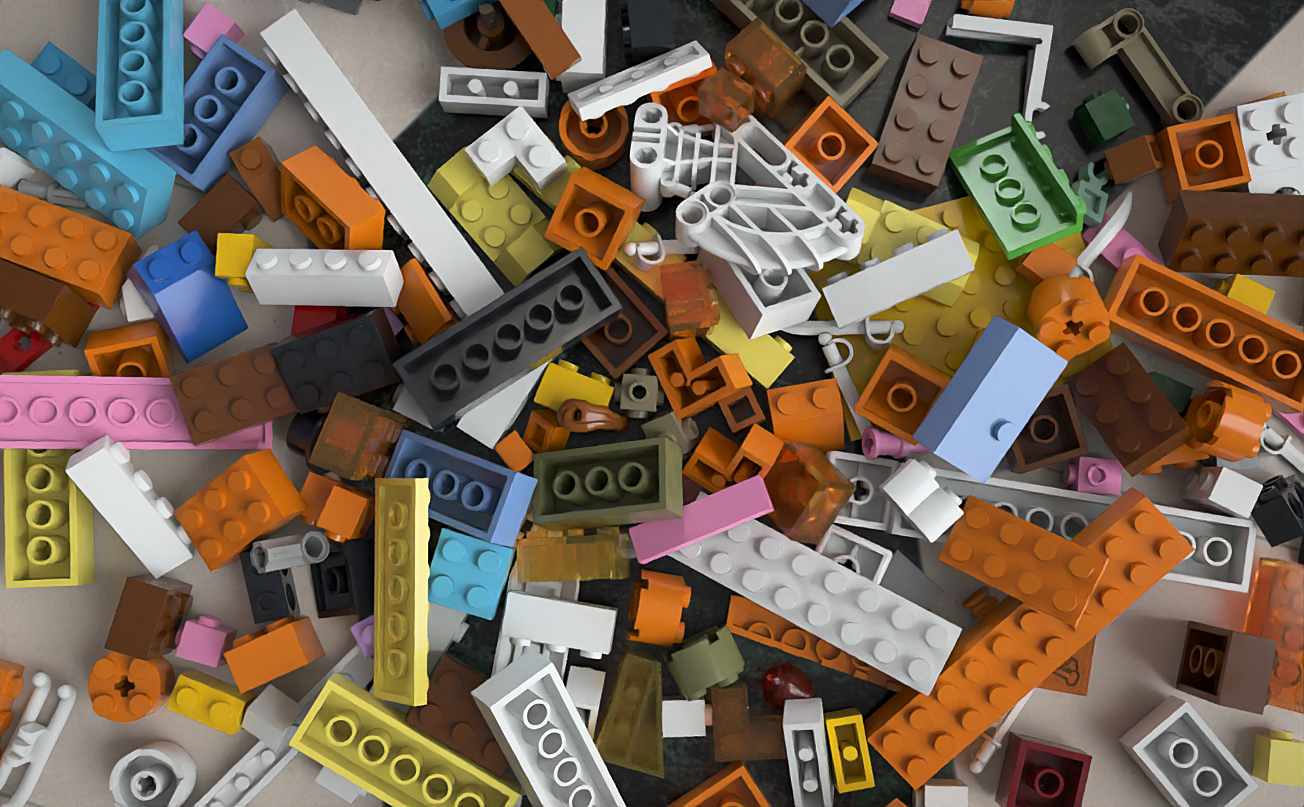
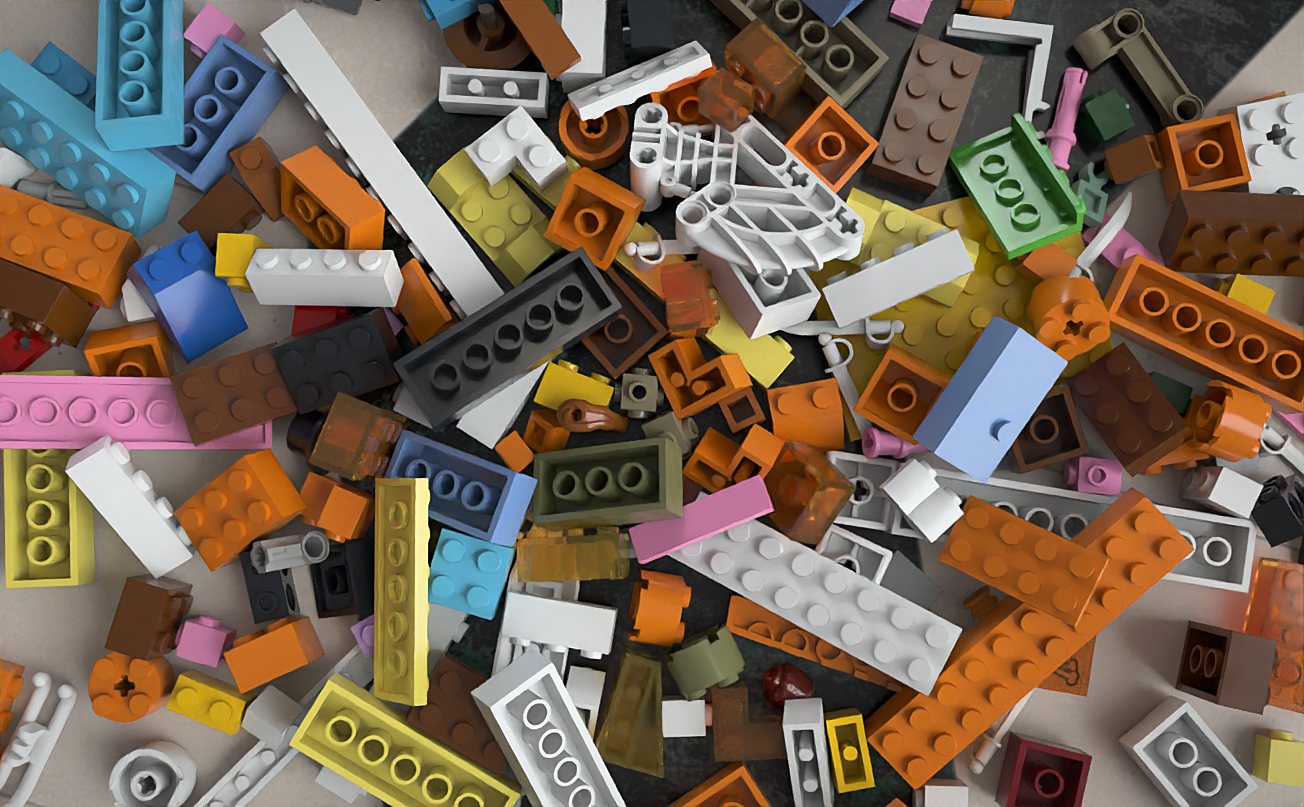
none -> bright pink pin [1044,67,1088,174]

